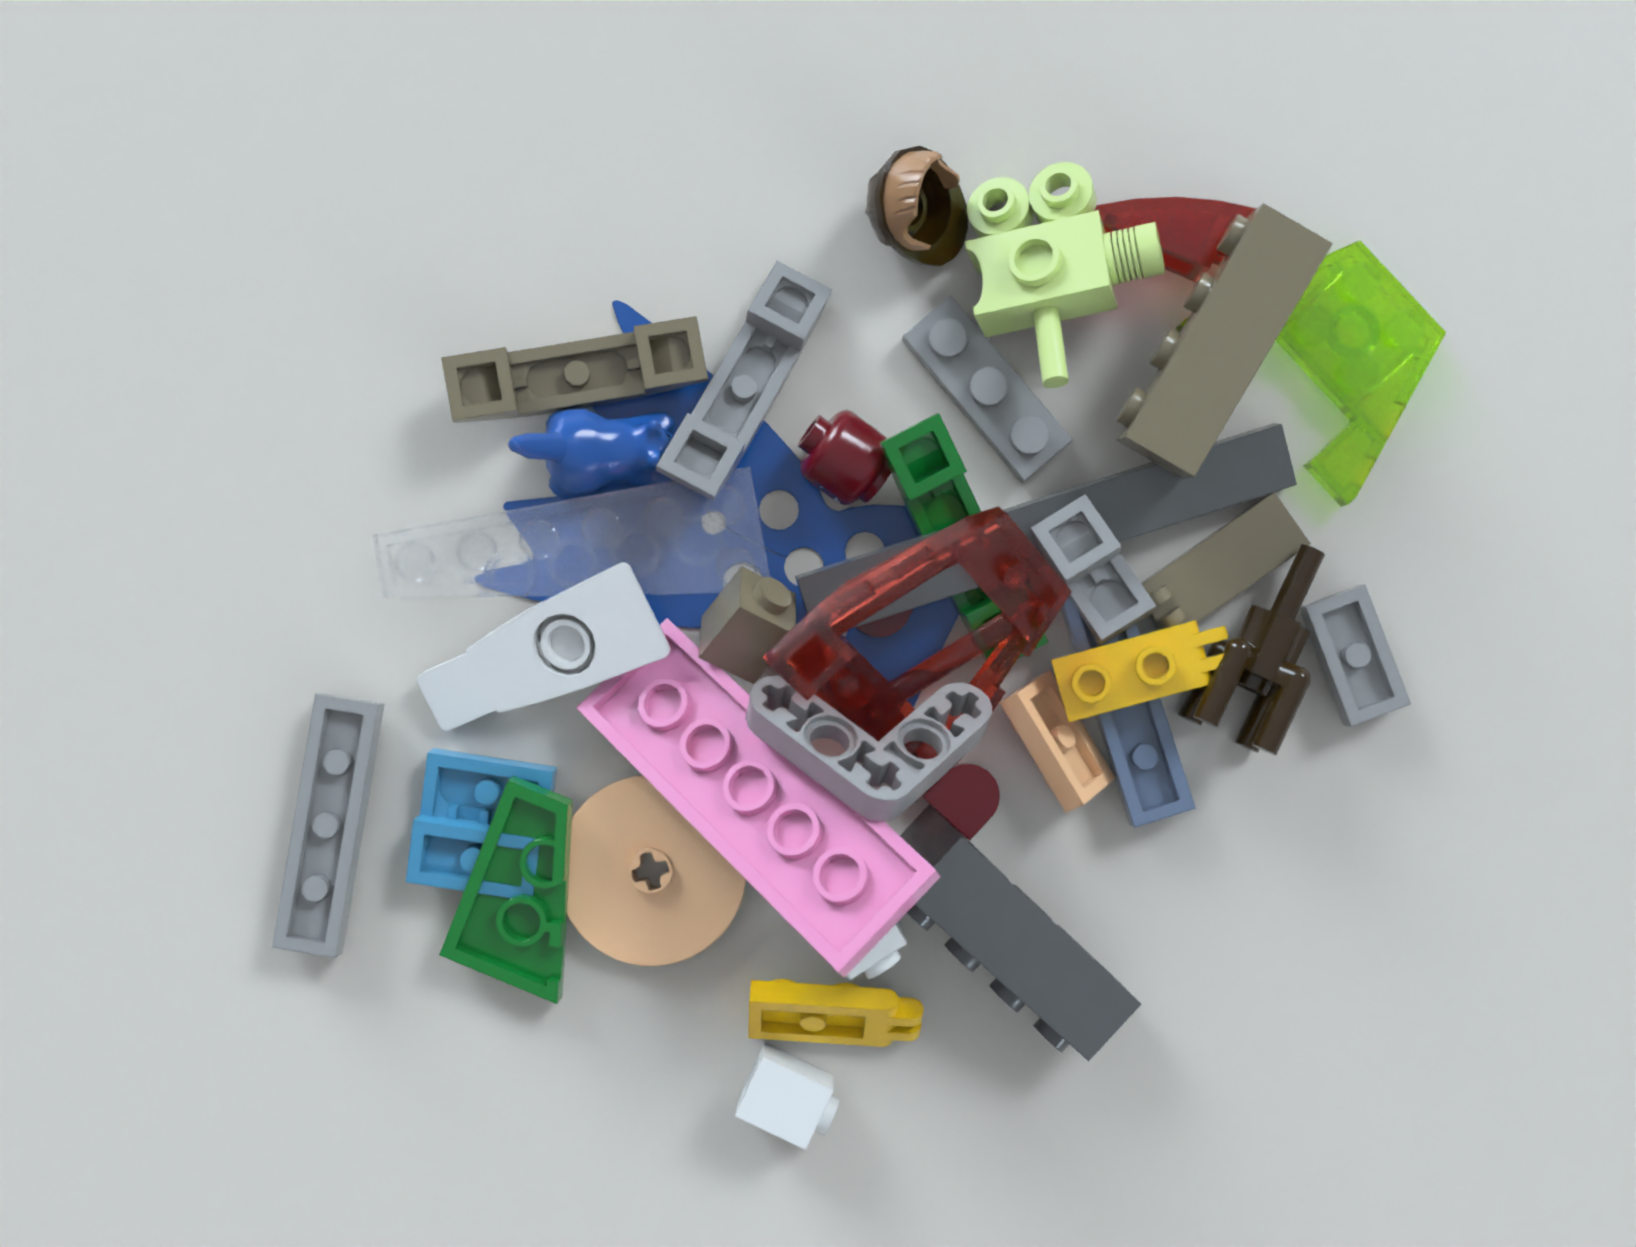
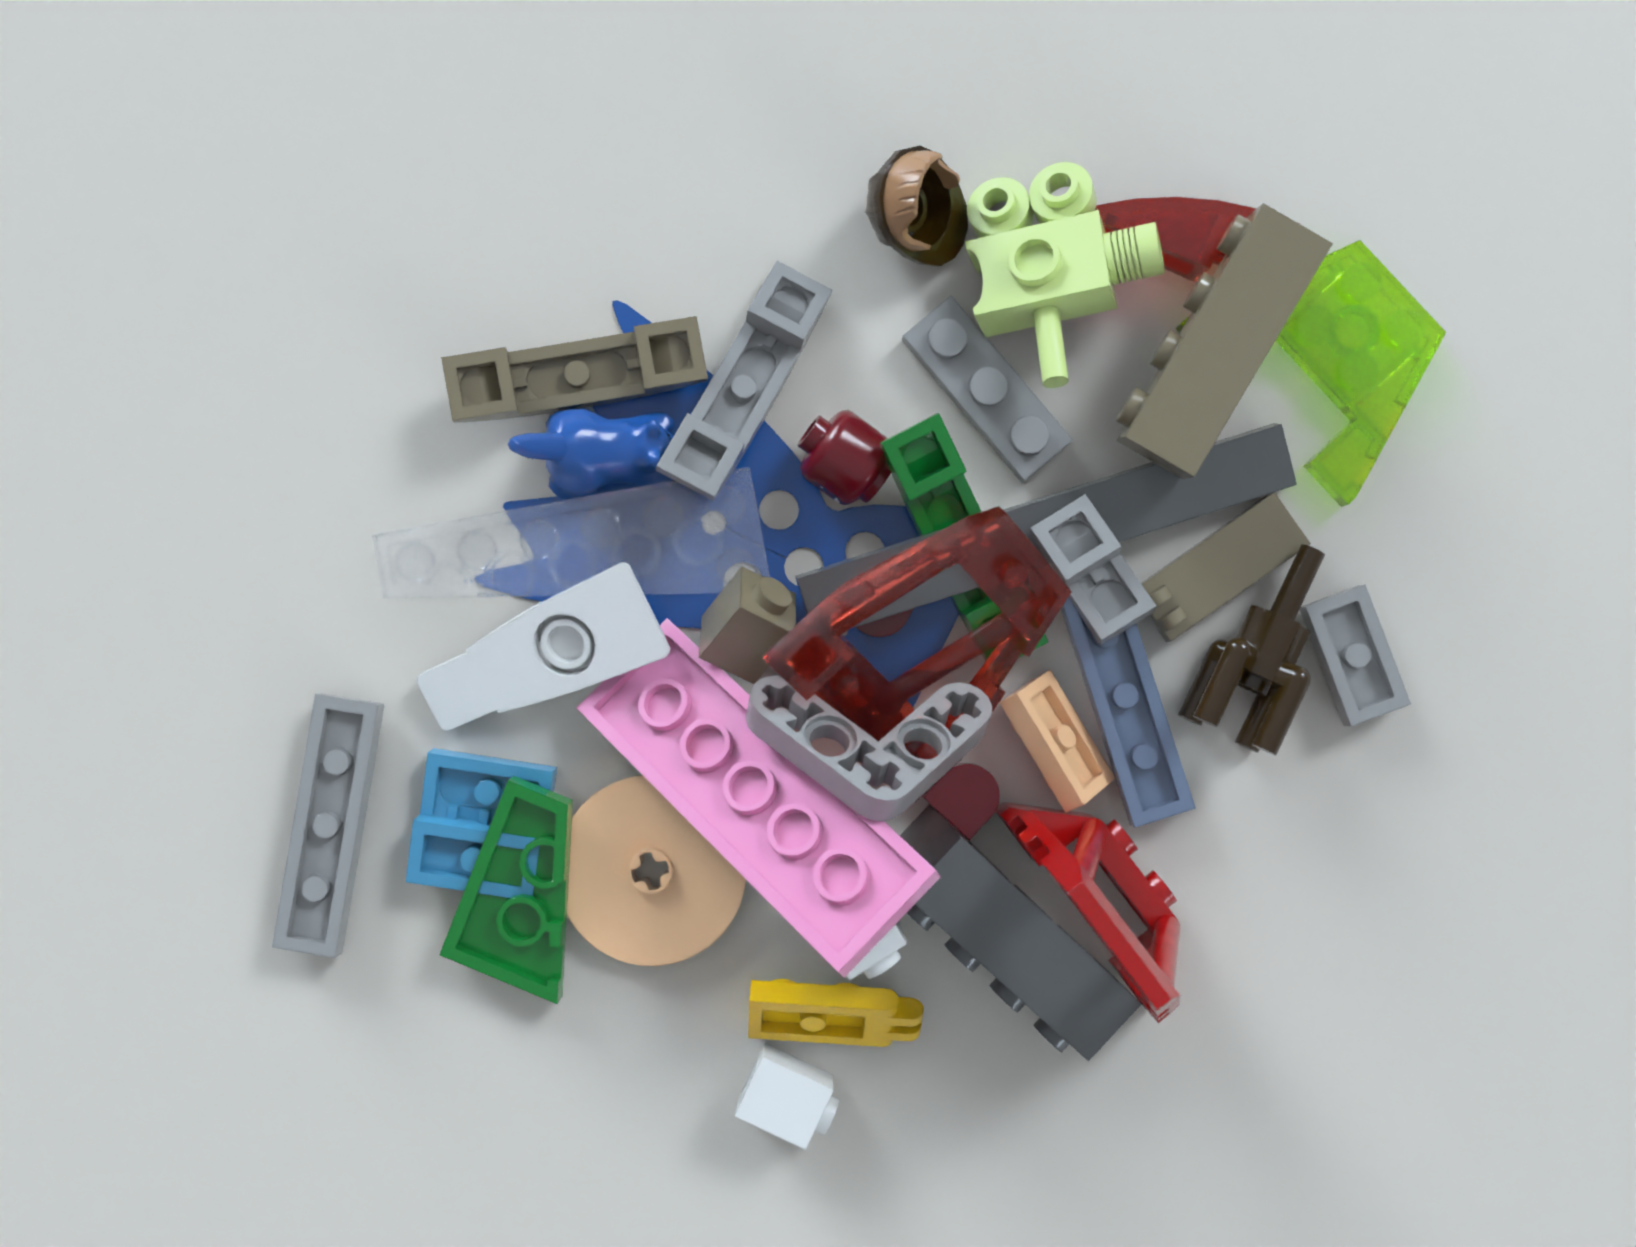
yellow hinge [1051,620,1229,722] -> none
none -> red windscreen [996,802,1180,1024]

